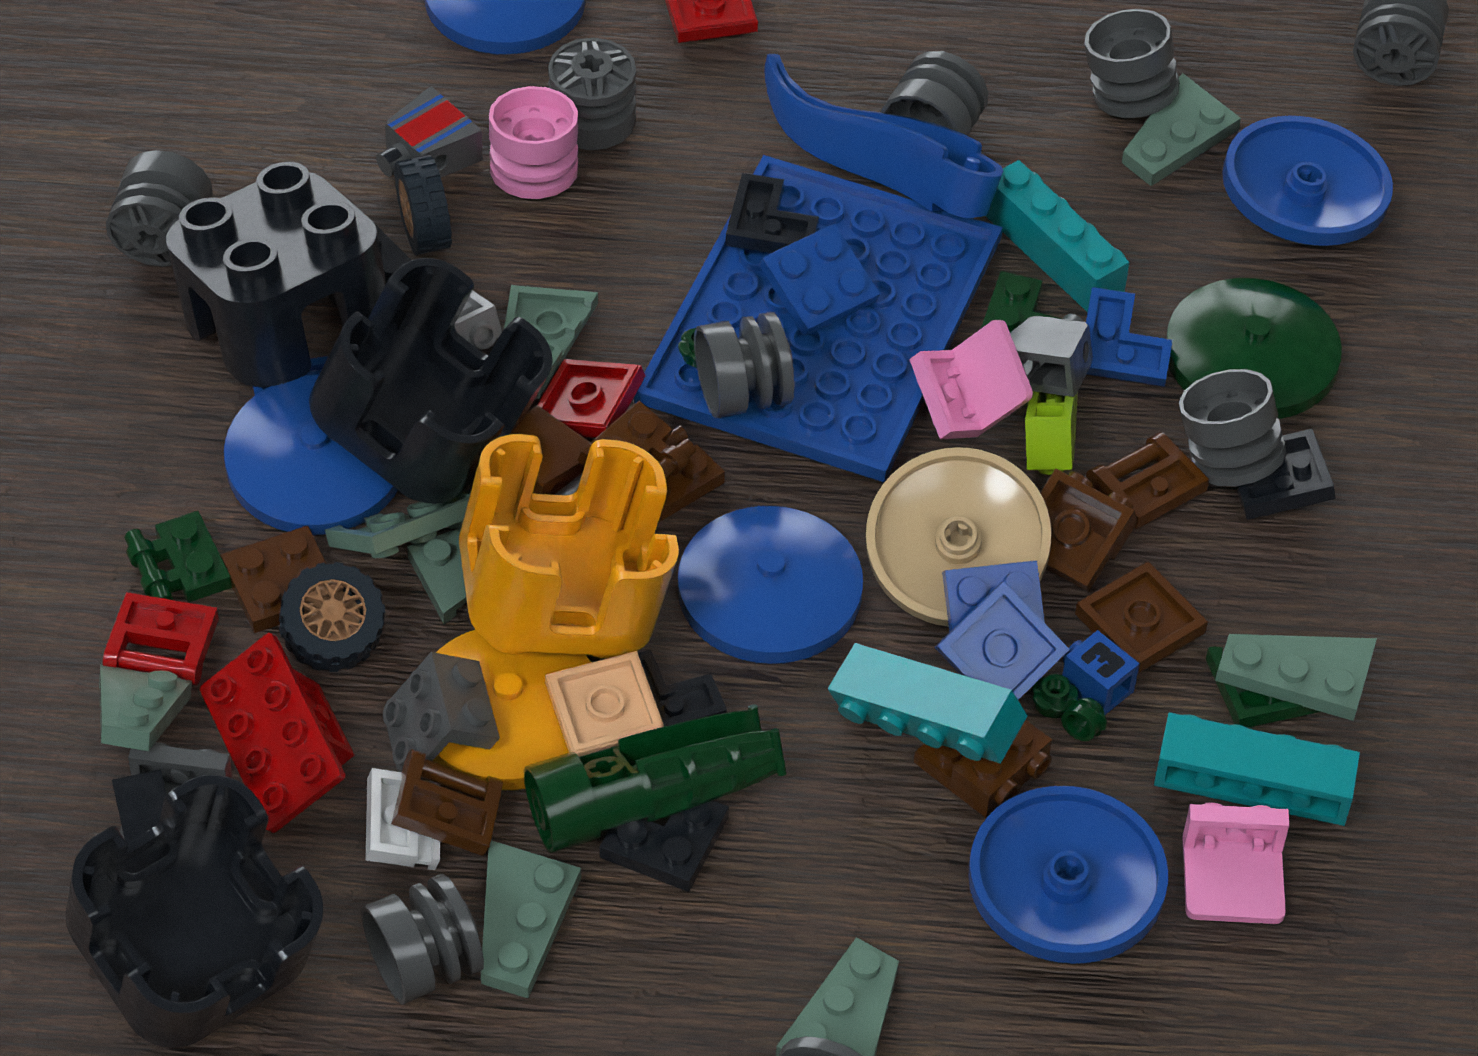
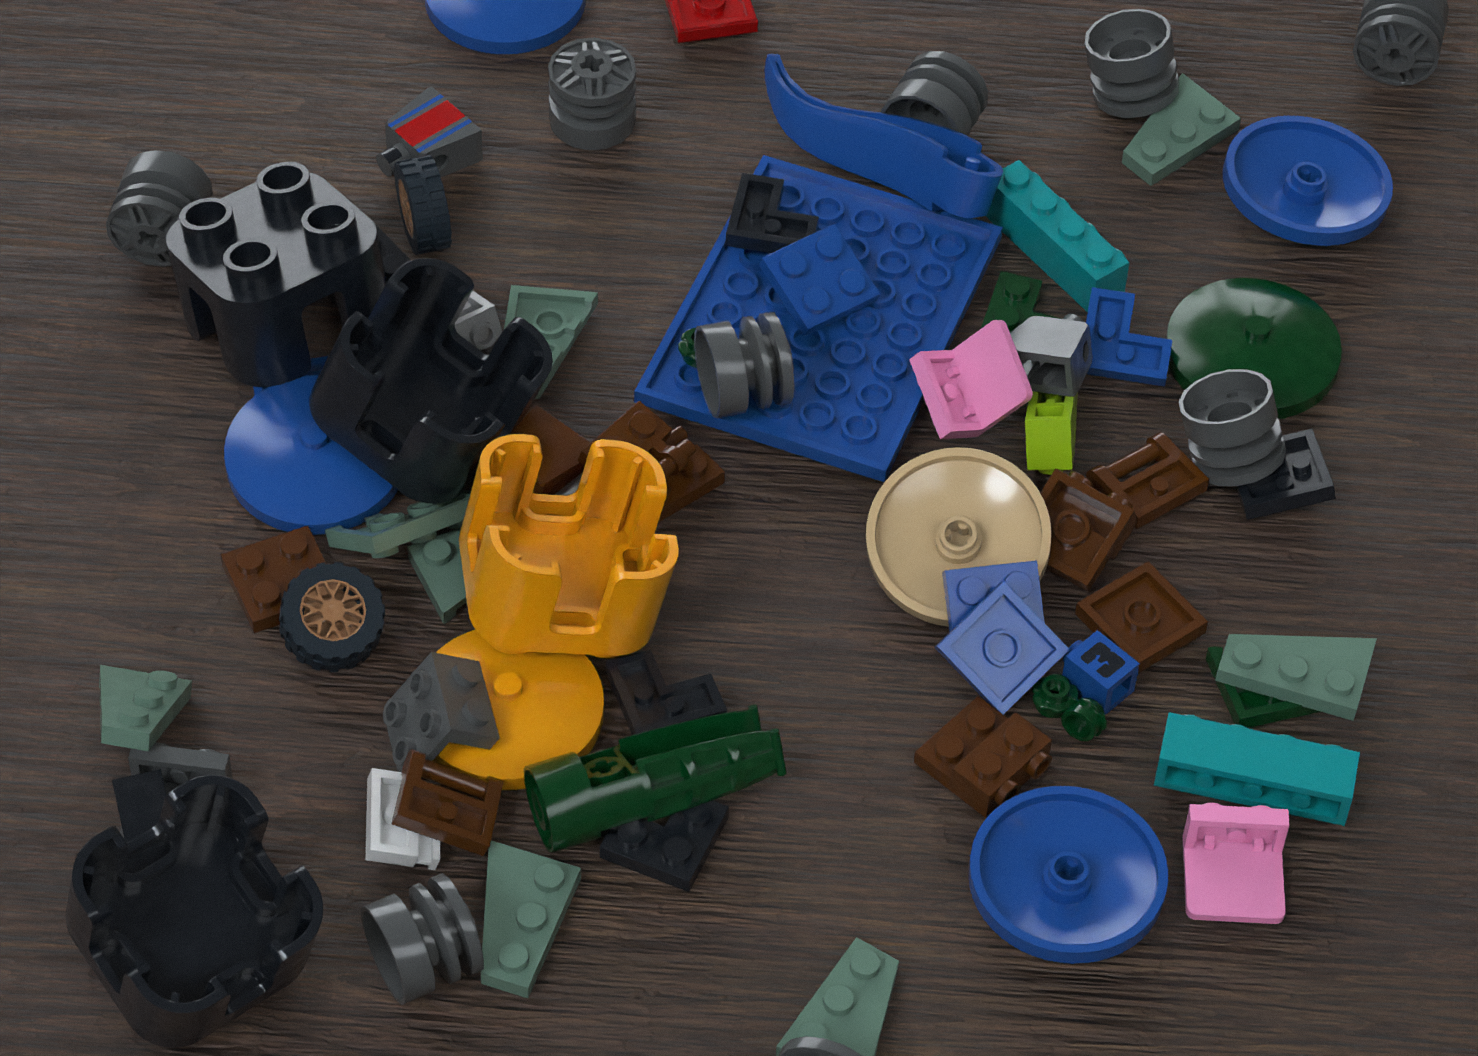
red plate [103,592,219,686] -> none
dark green plate [124,510,232,603] -> none
red bracket [199,633,355,833] -> none
bright pink wheel [489,86,578,199] -> none
red plate [537,359,645,438] -> none
light nougat plate [545,651,664,757] -> none
blue dish [678,506,863,664] -> none
teal brick [828,643,1028,764] -> none

